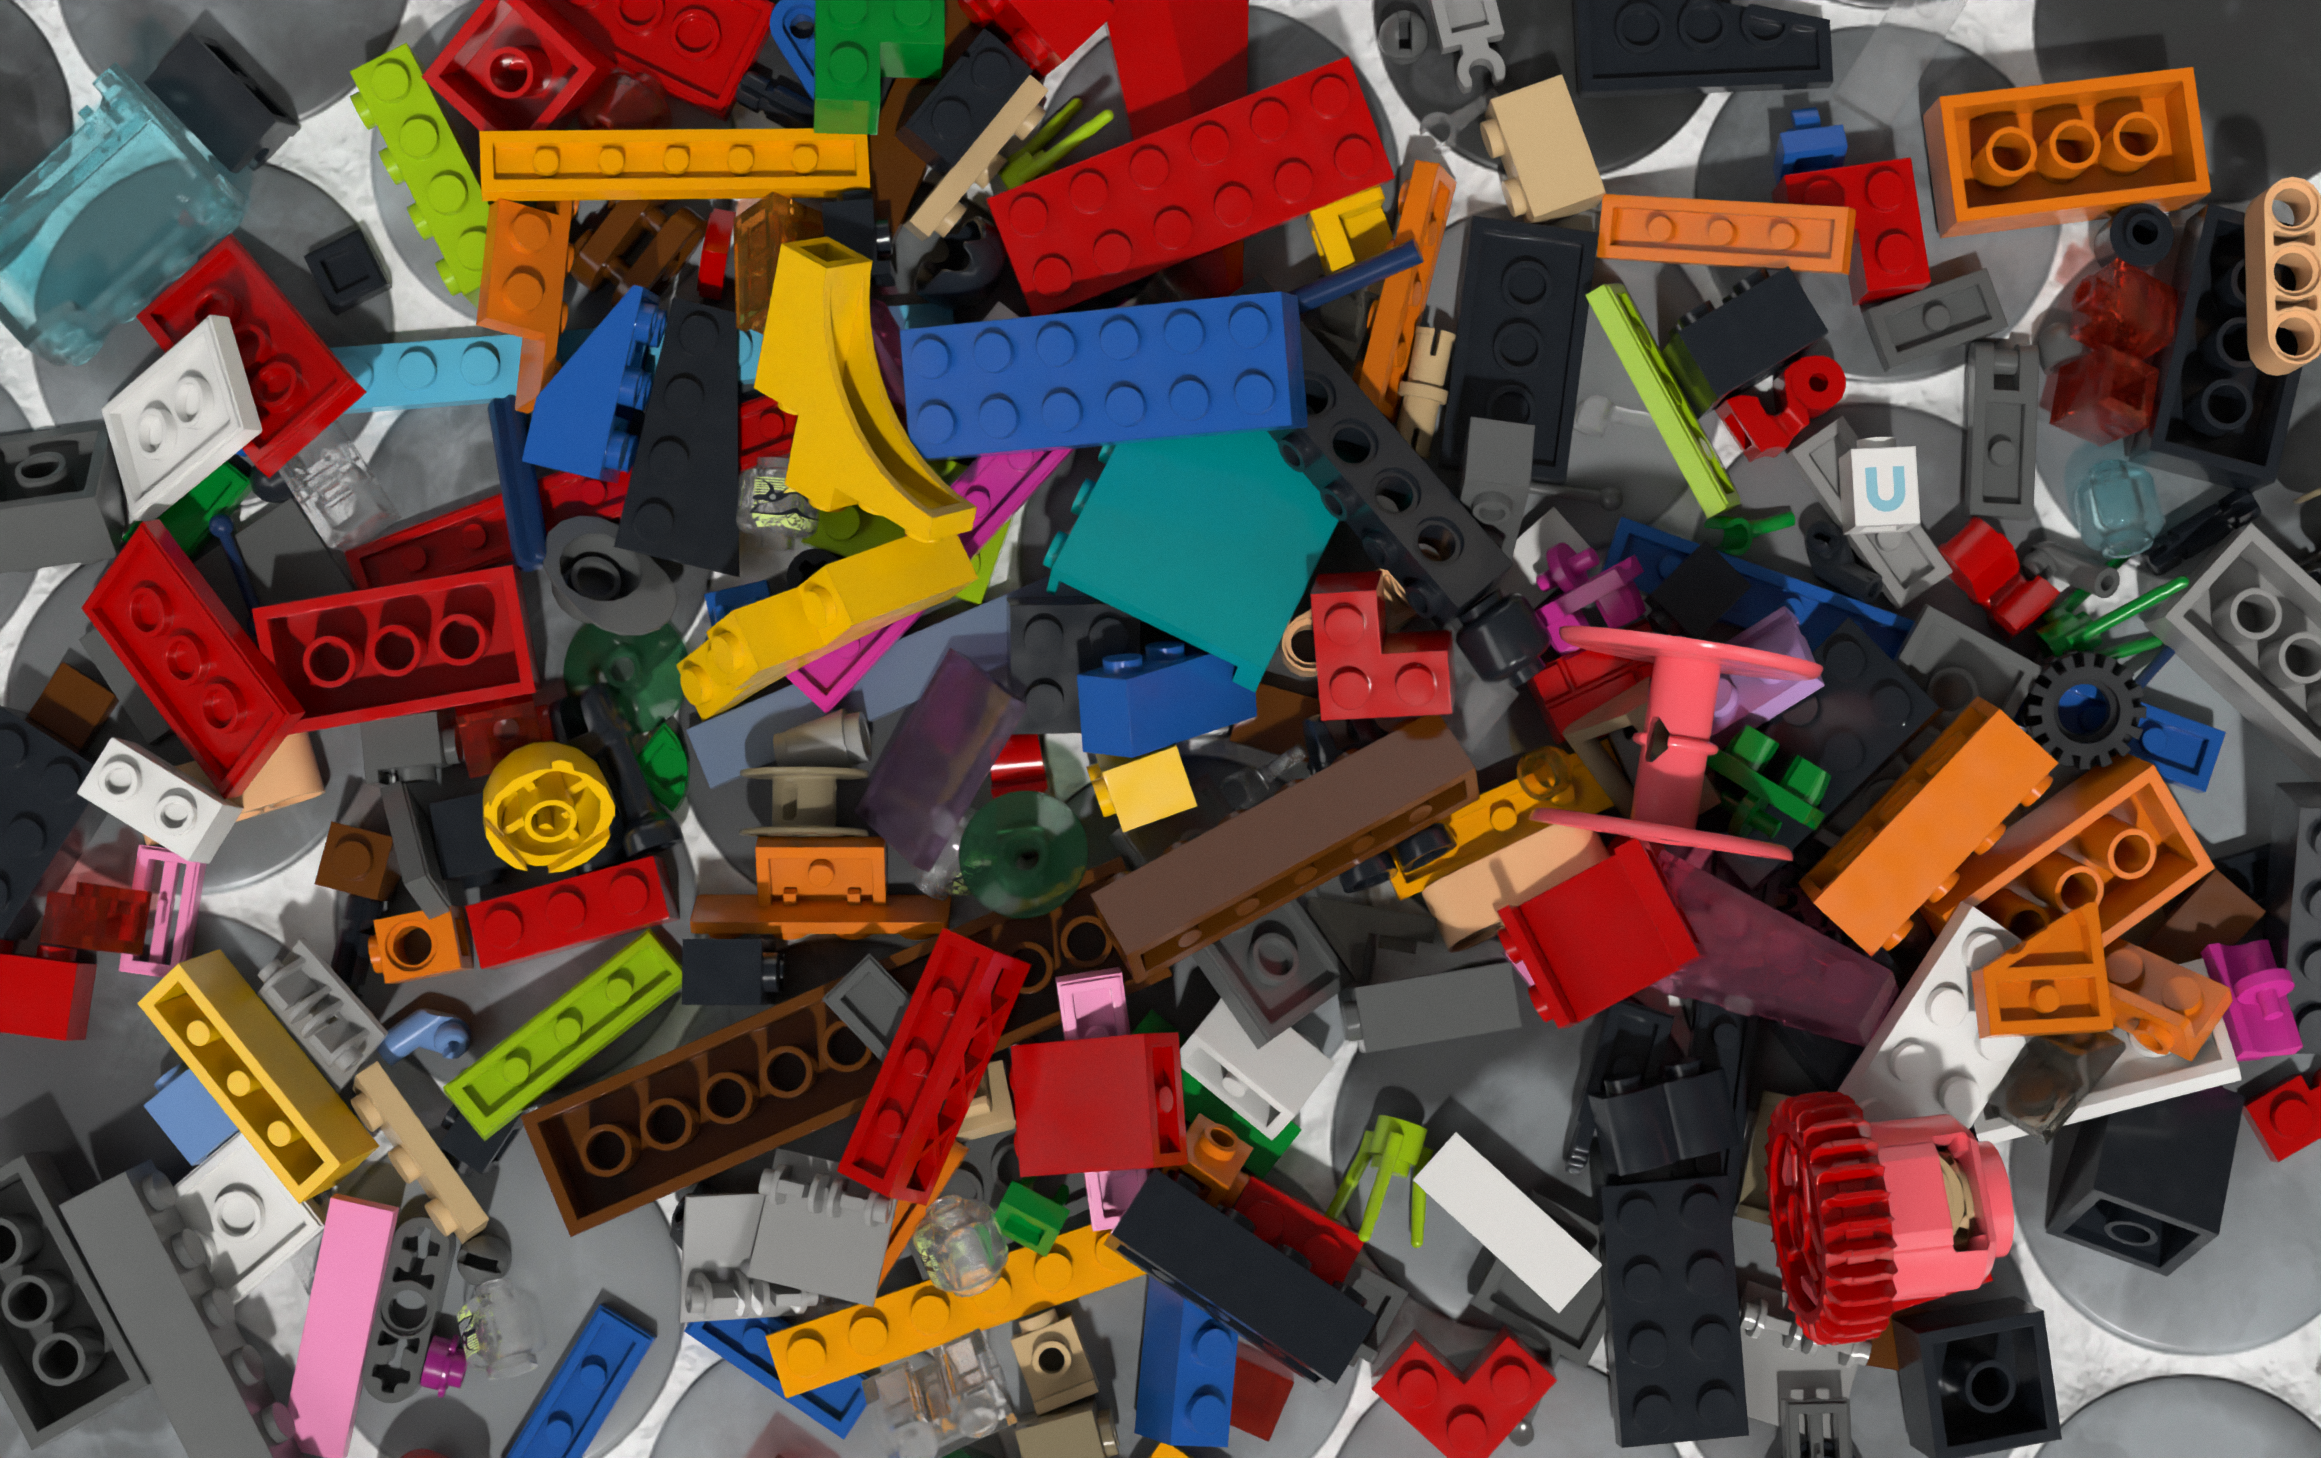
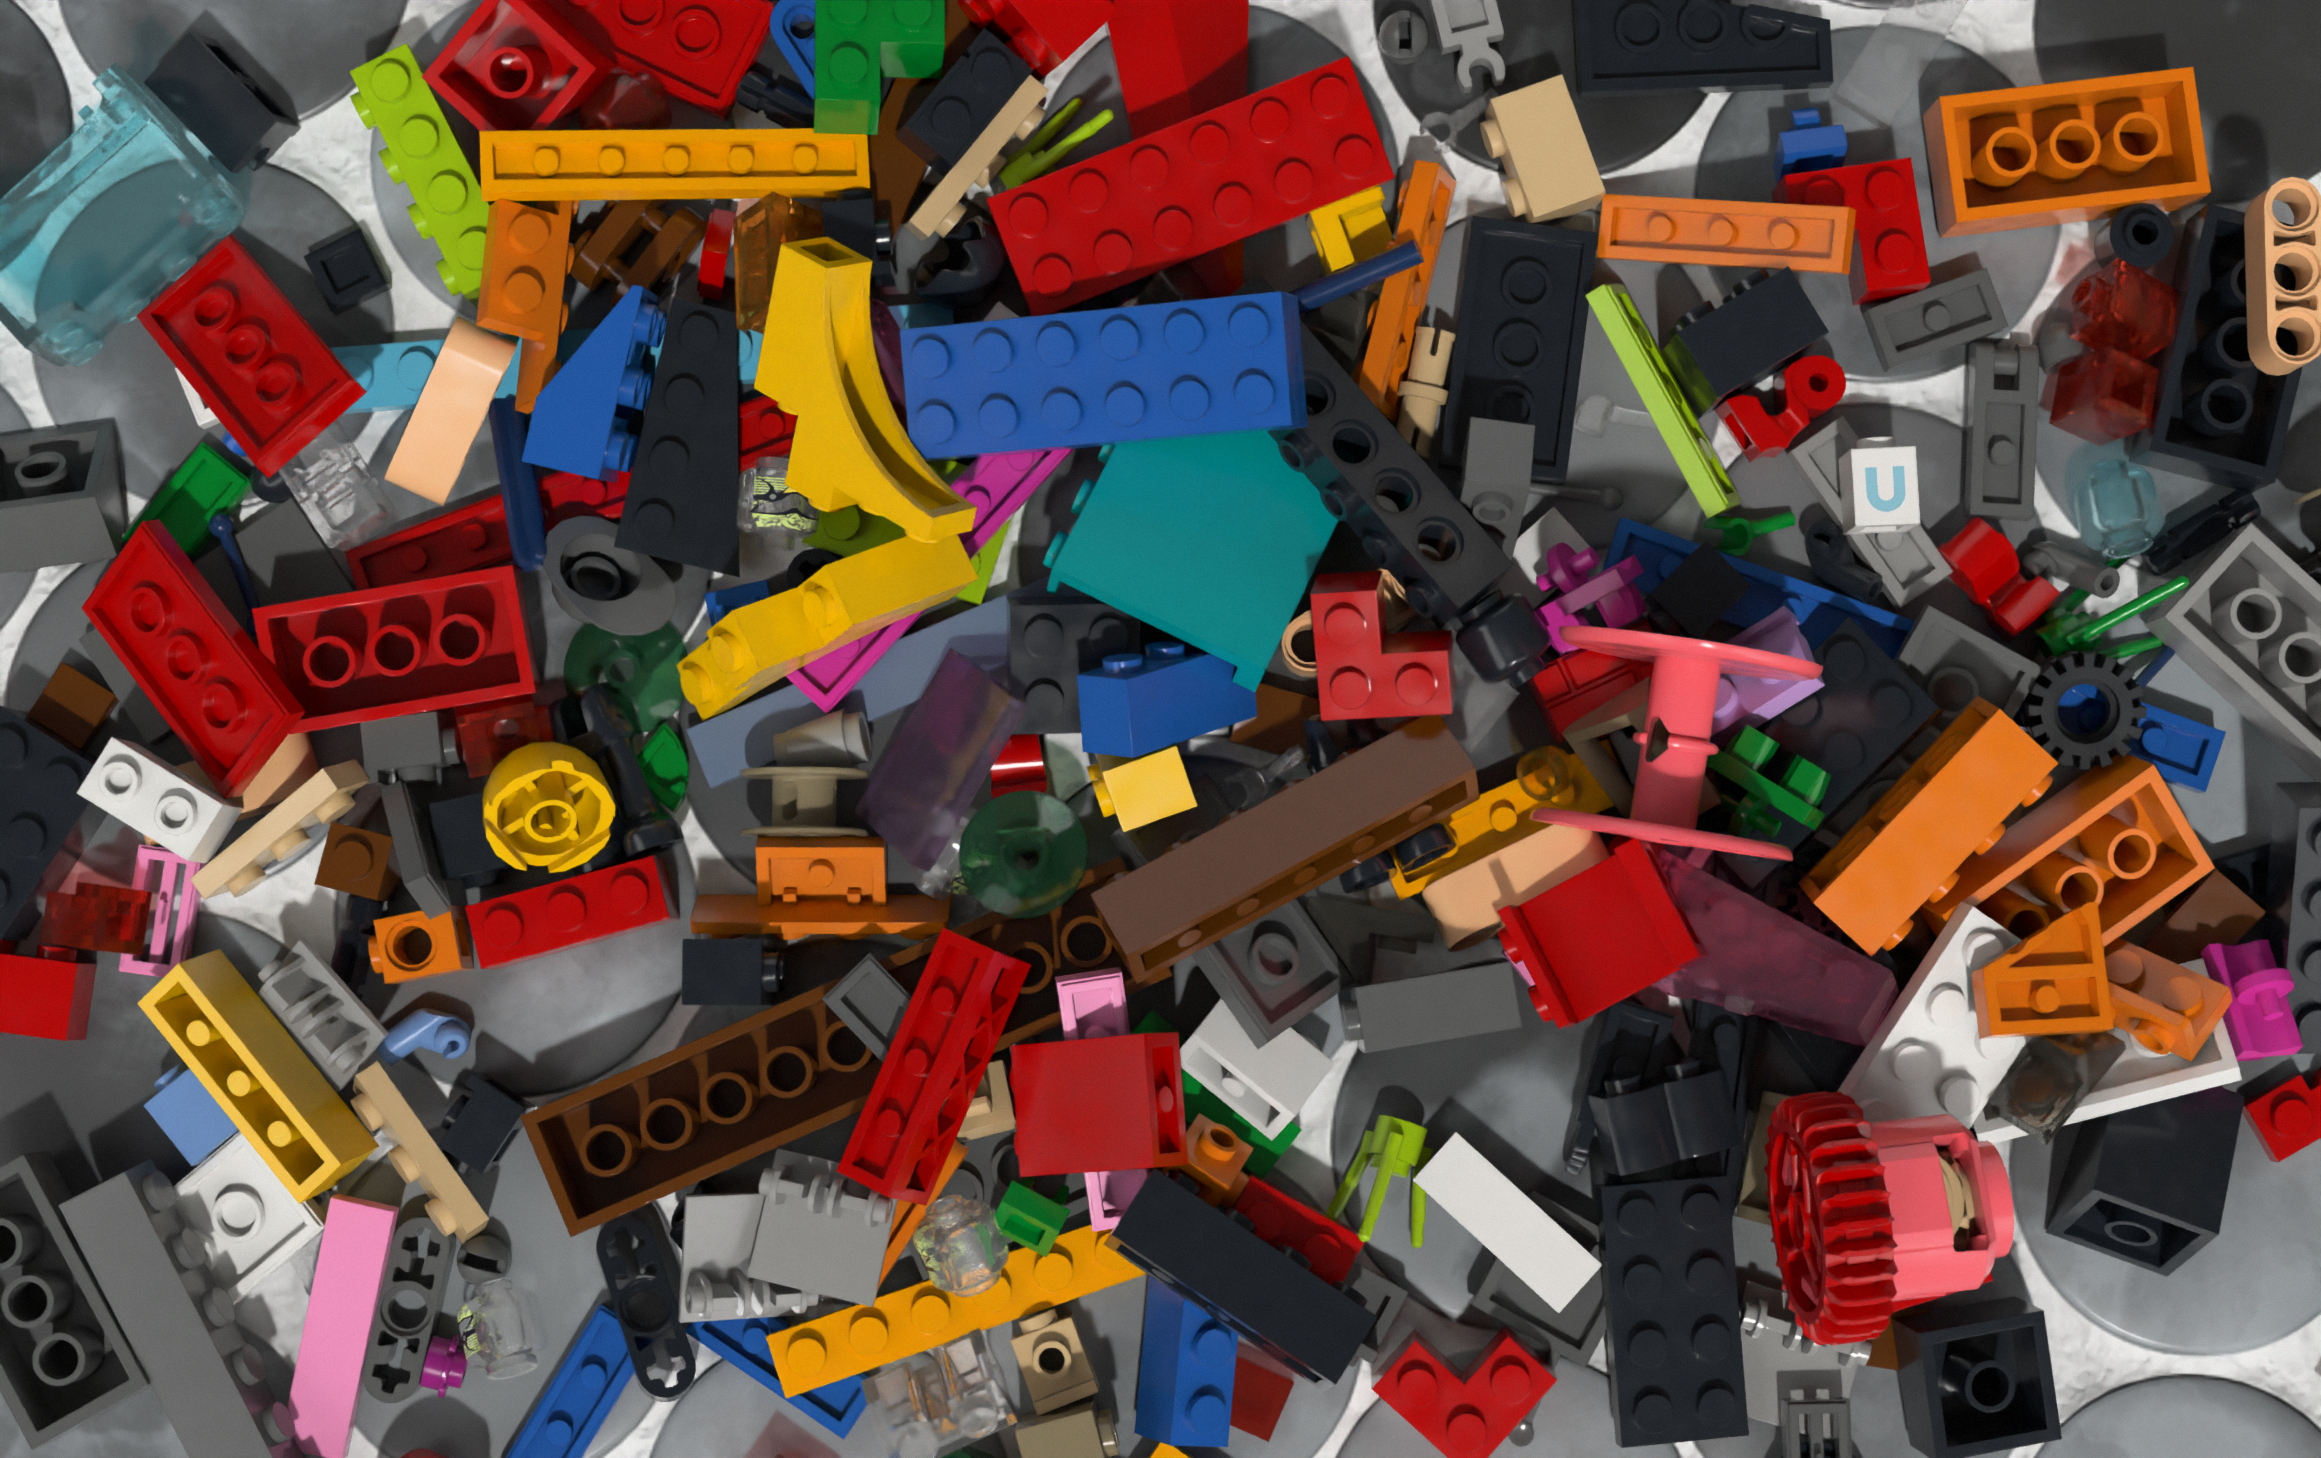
white tile [101,315,263,521] -> none
lime tile [443,928,682,1141] -> none
none -> tan plate [190,759,370,900]
none -> light nougat beam [384,316,518,506]
none -> black beam [596,1216,696,1402]

